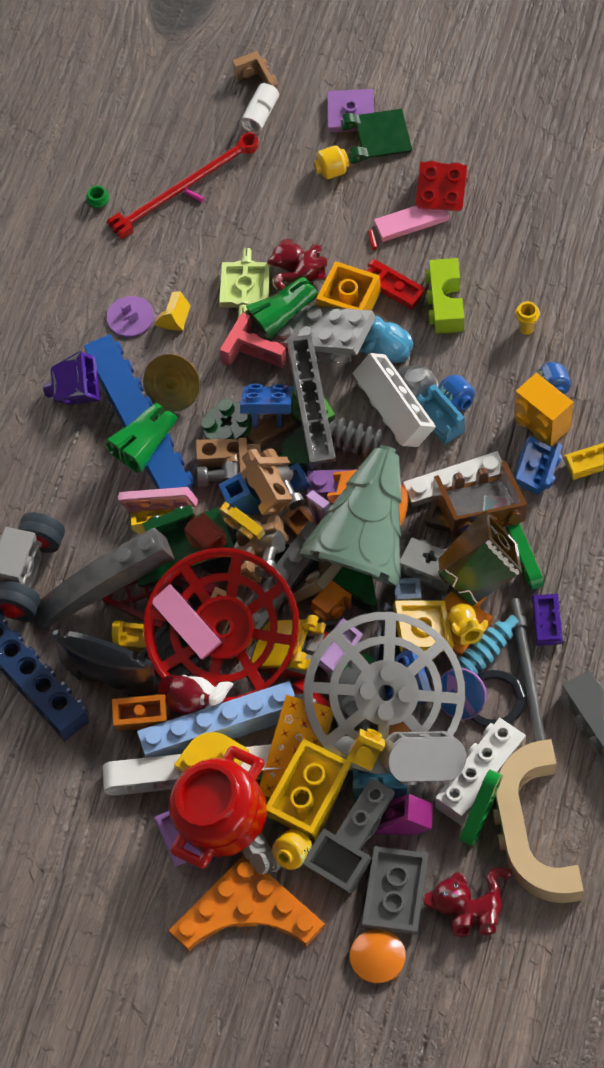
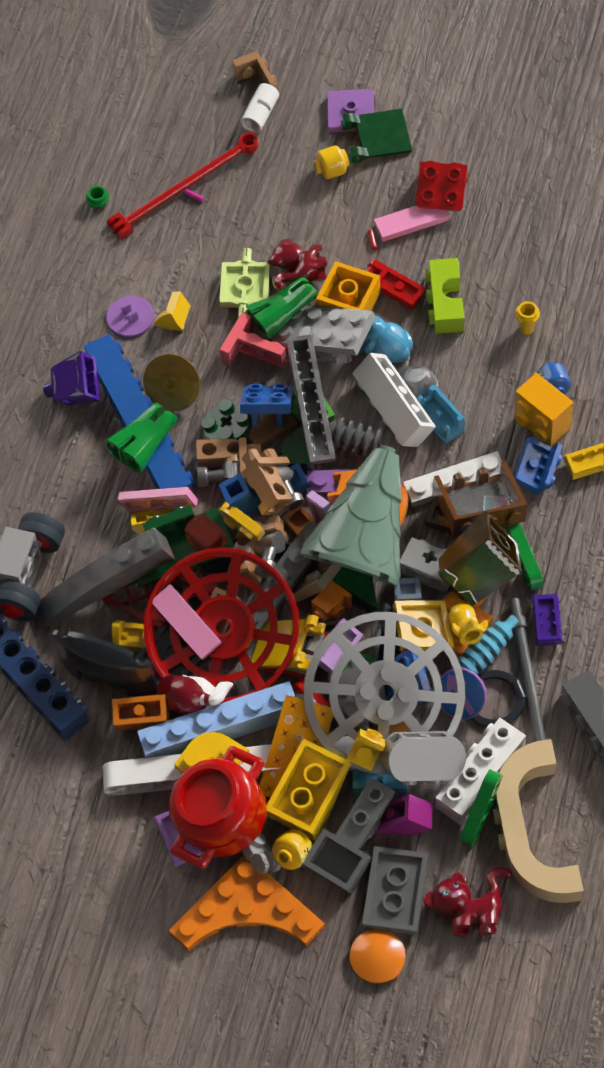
blue head [439,375,475,411] -> none

